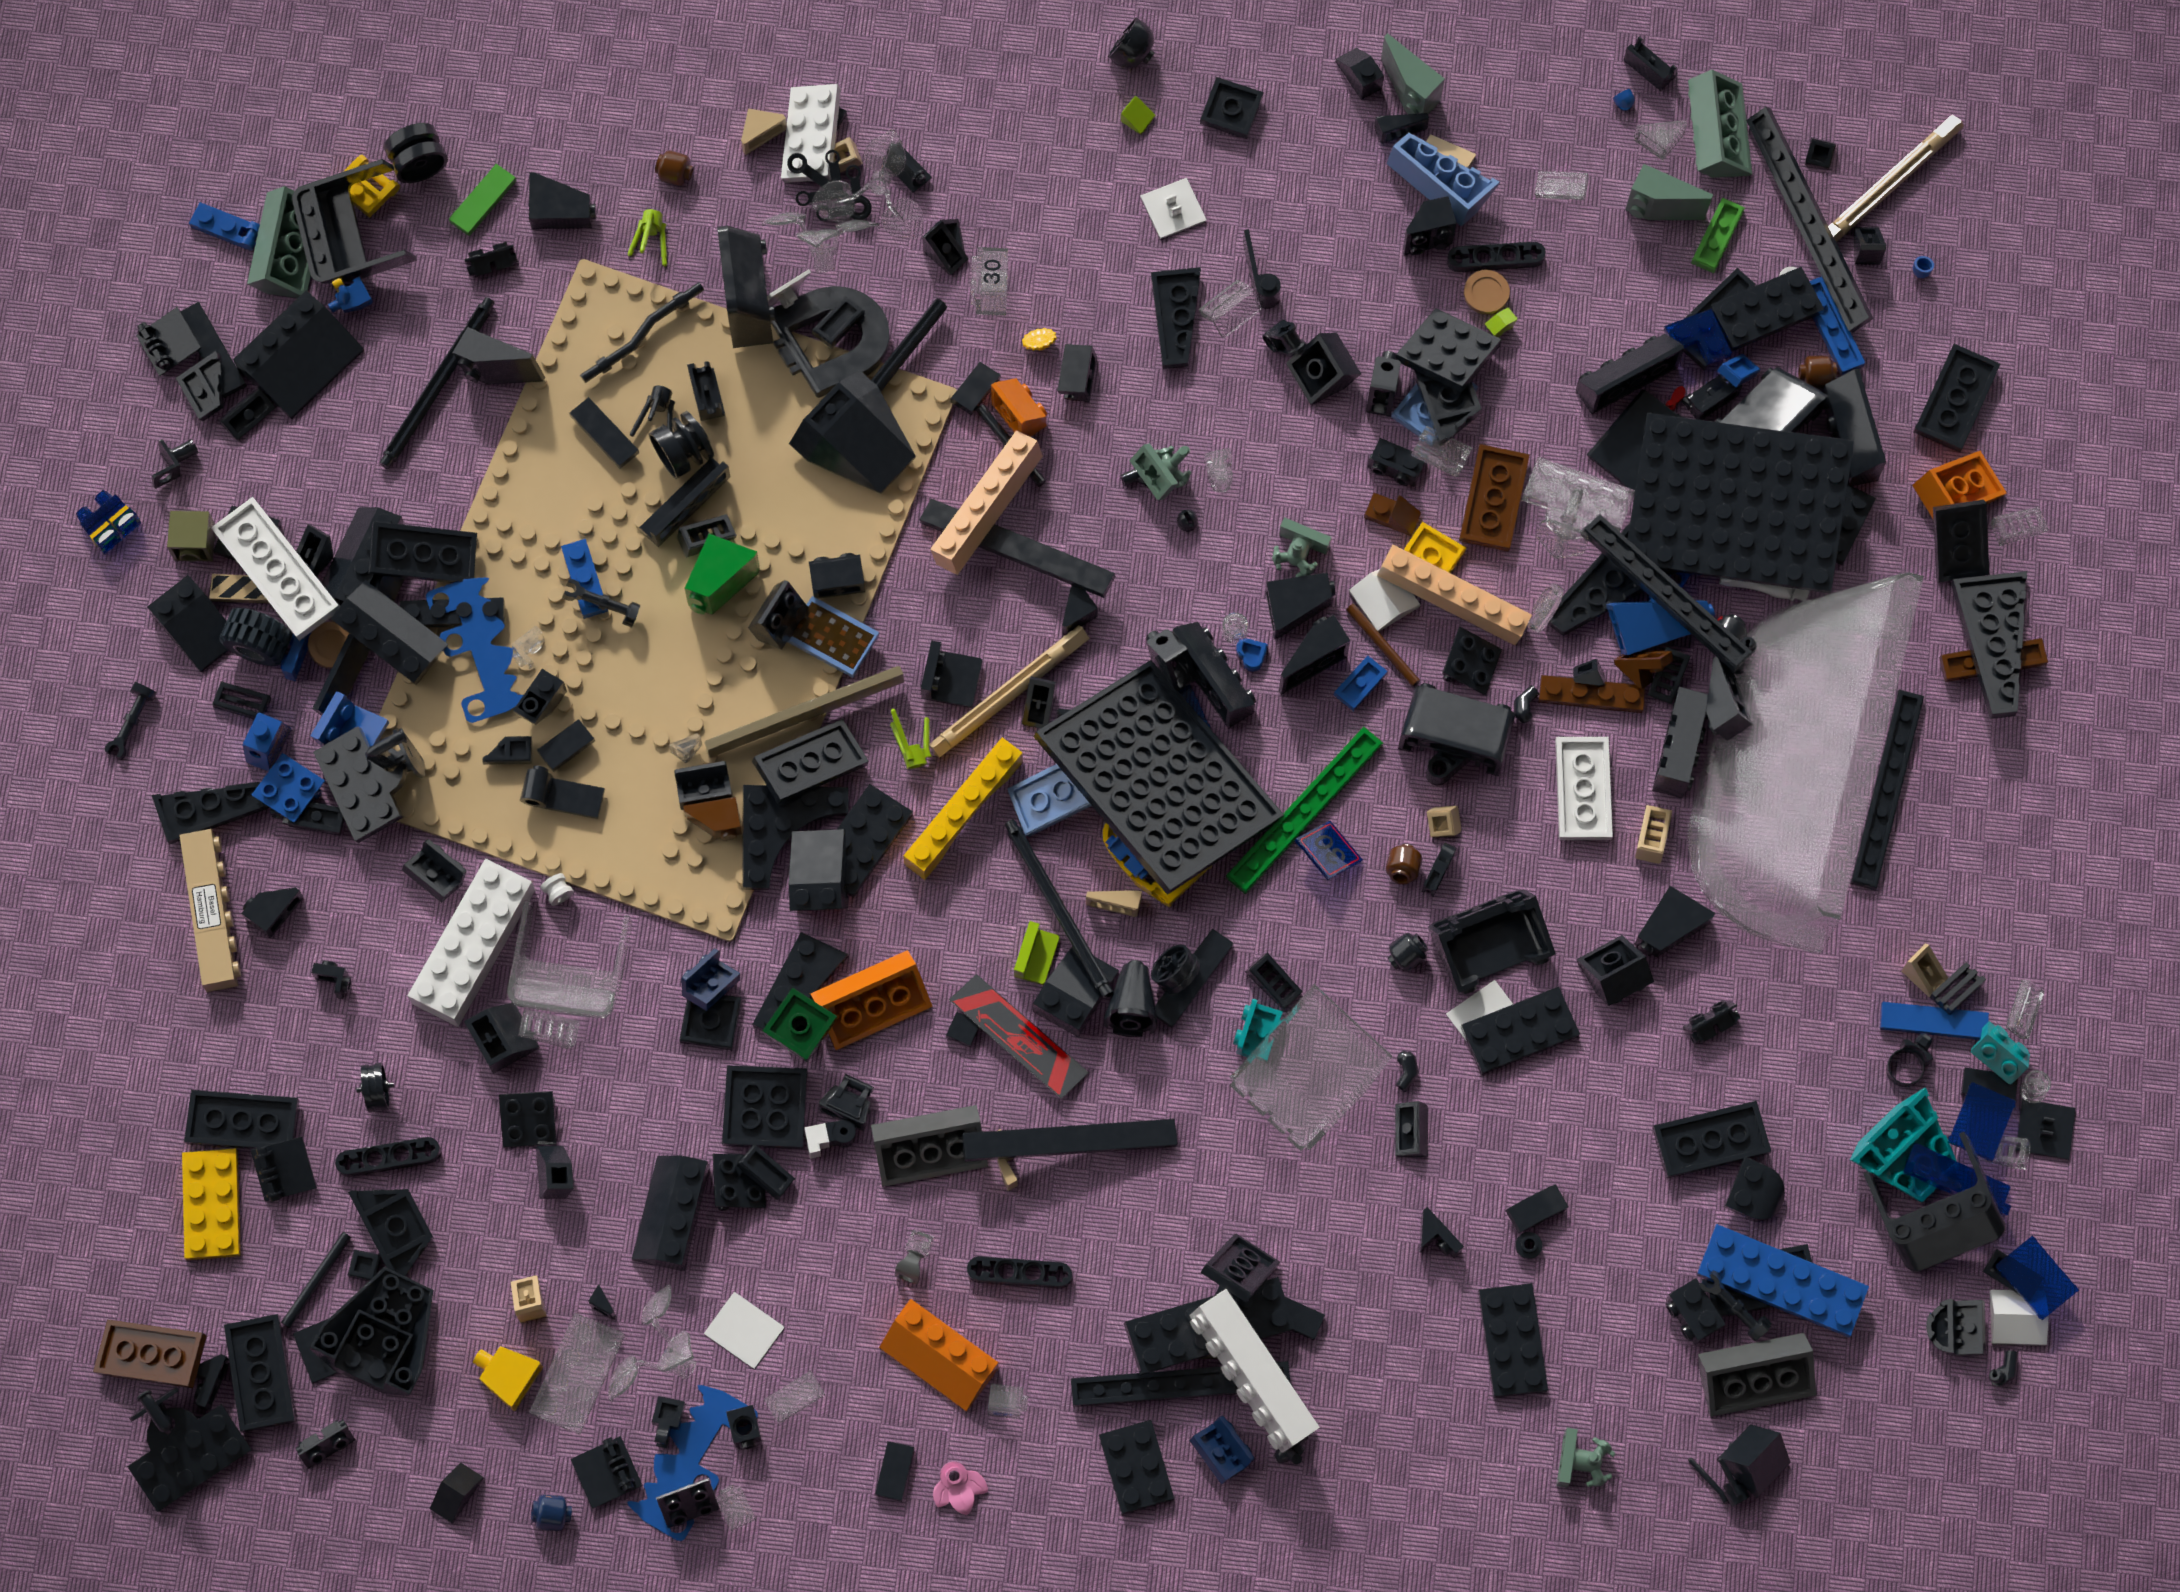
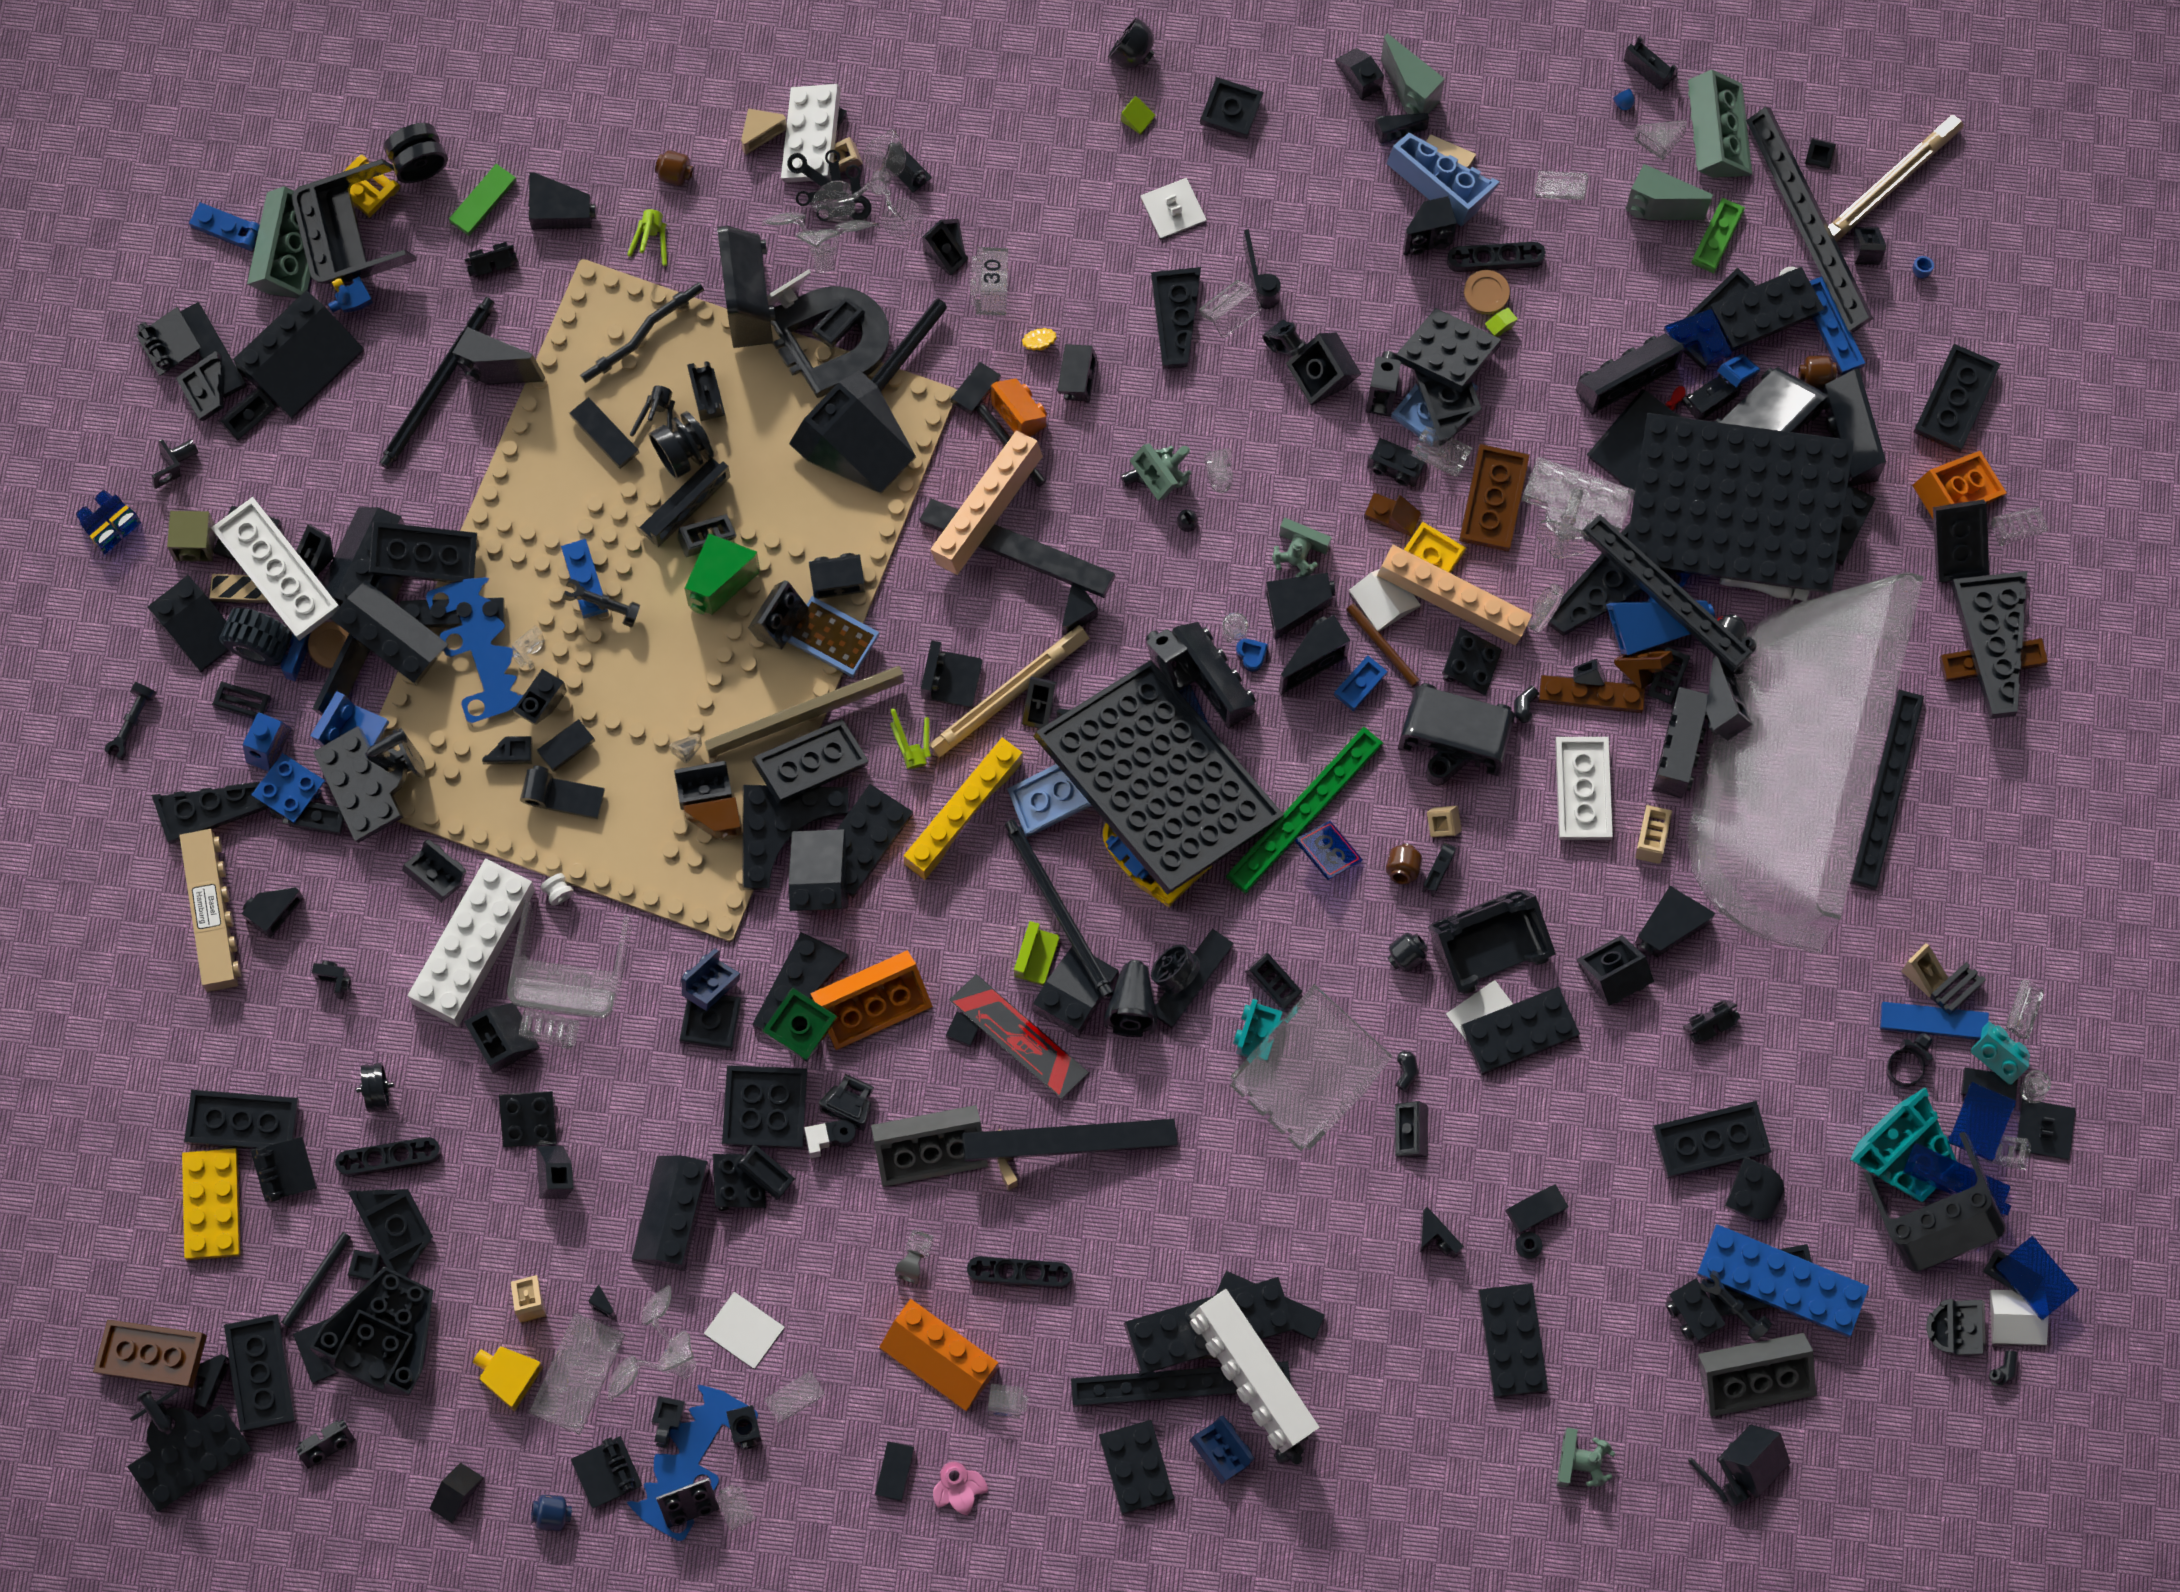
tan slope [1086,891,1142,917] -> none
black tile [1200,1234,1280,1303] -> none

